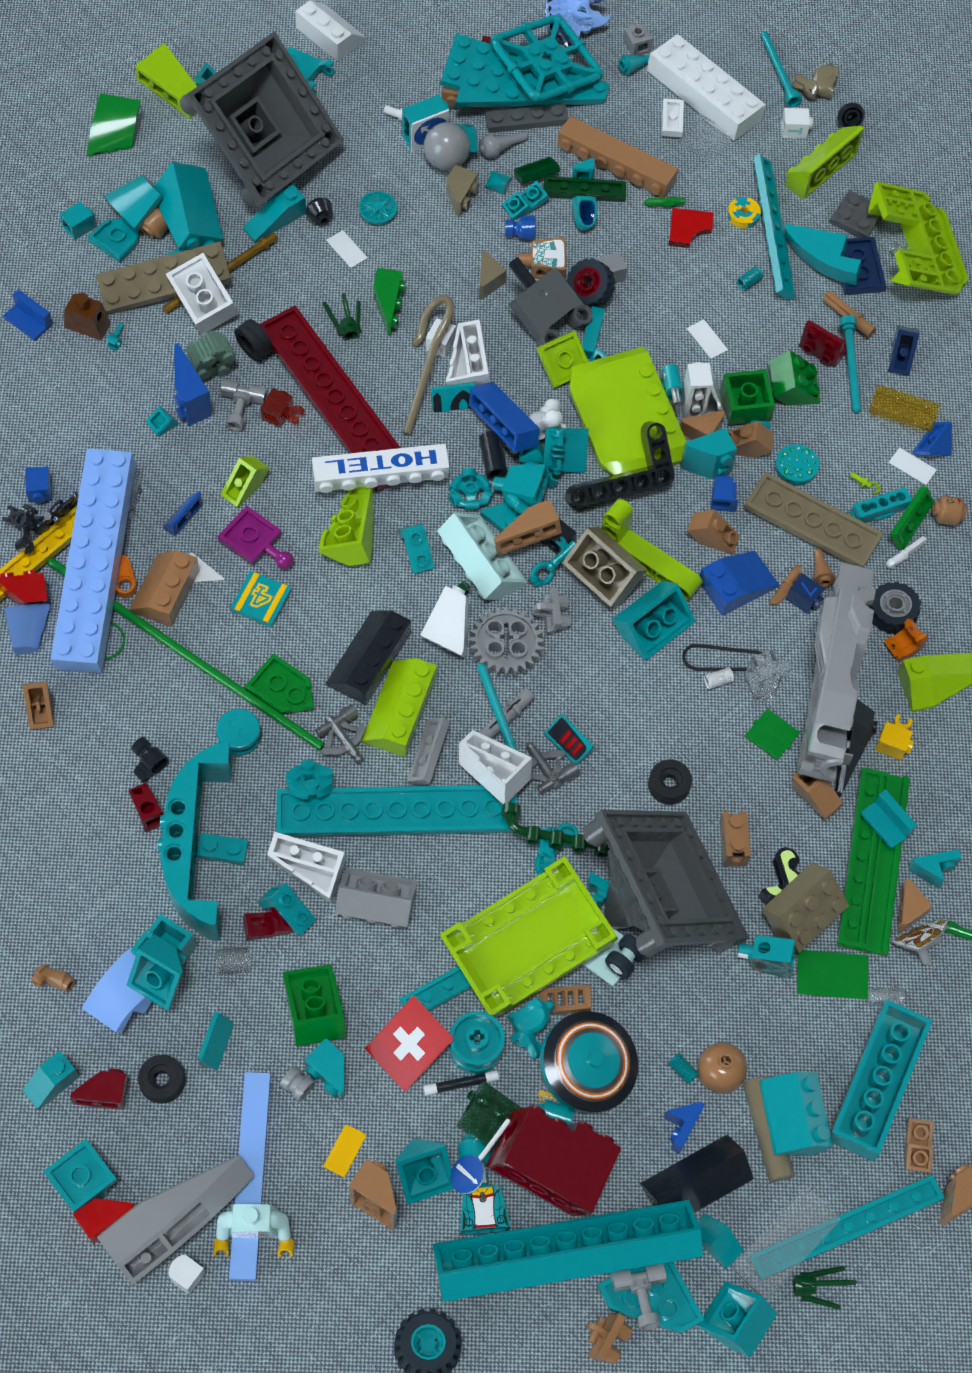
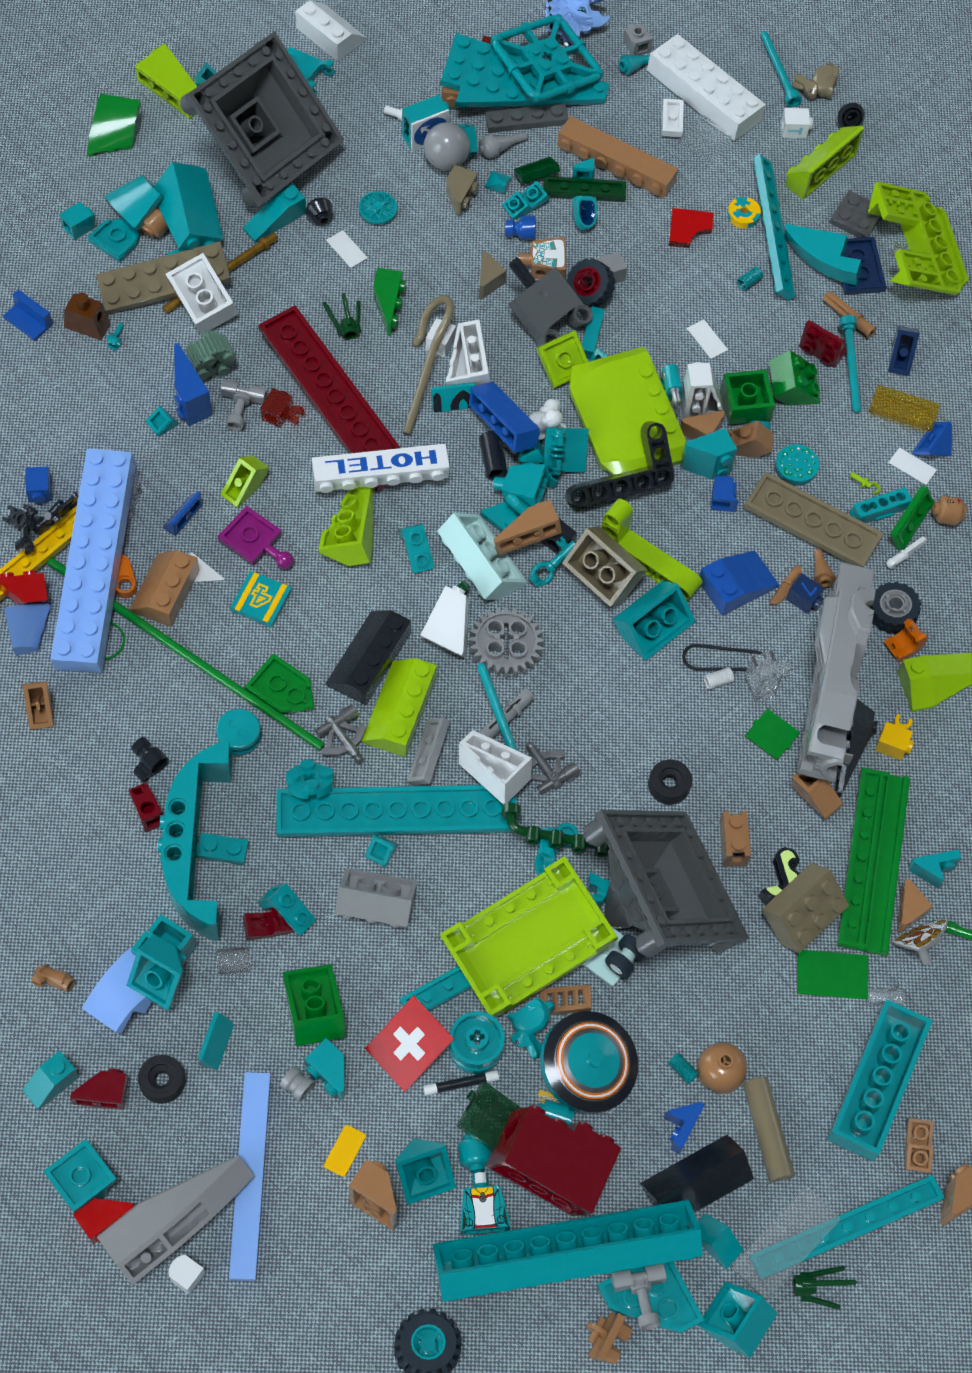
light aqua torso [213,1204,295,1257] -> none
black tyre [234,319,273,361] -> none
white wedge [267,832,346,904] -> none
teal piece [448,468,494,510] -> none
blue piece [450,1119,511,1194] -> none
light grey hips [533,587,571,635] -> none
slope [544,714,594,765] -> none
green piece [644,197,685,207] -> none
medium nougat slope [687,509,740,554] -> none
teal torso [738,935,795,979] -> none
teal slope [759,1072,833,1156] -> none
teal panel [861,789,917,849] -> none
none -> teal slope [364,835,399,867]

